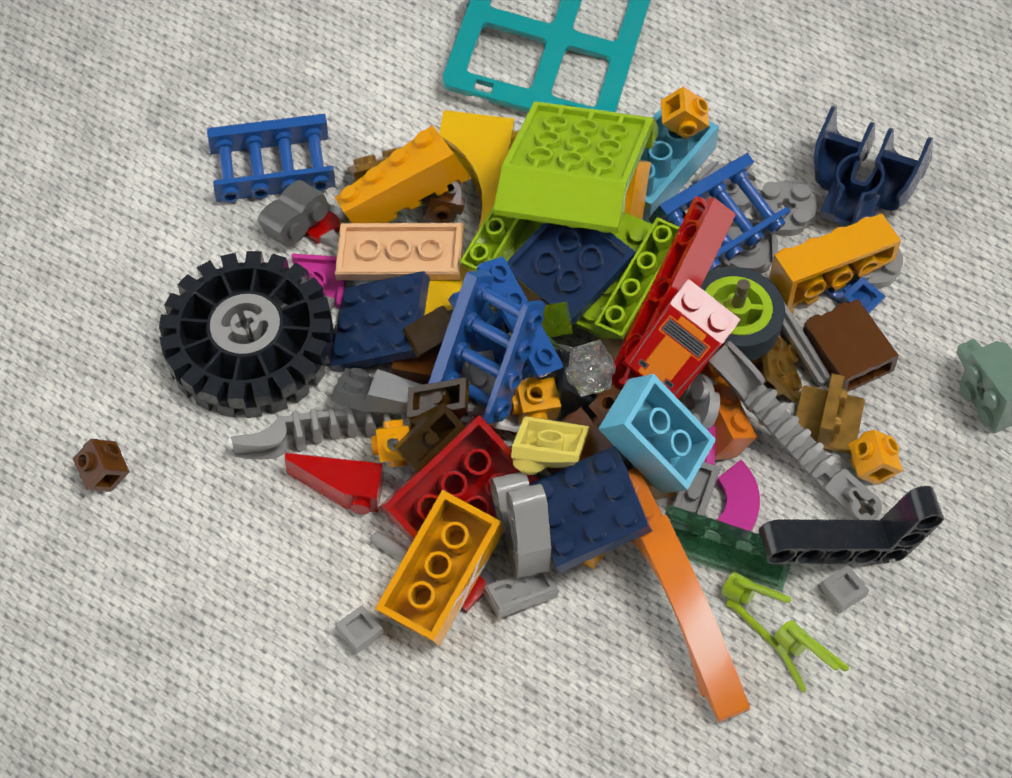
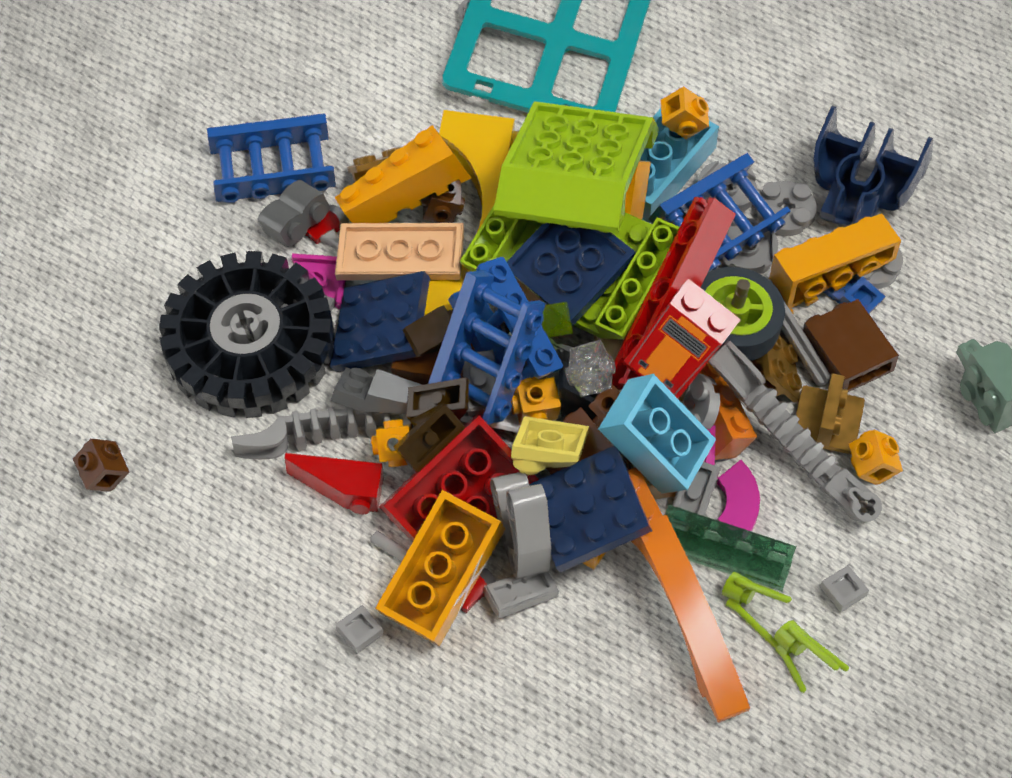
black beam [758,486,944,564] -> none

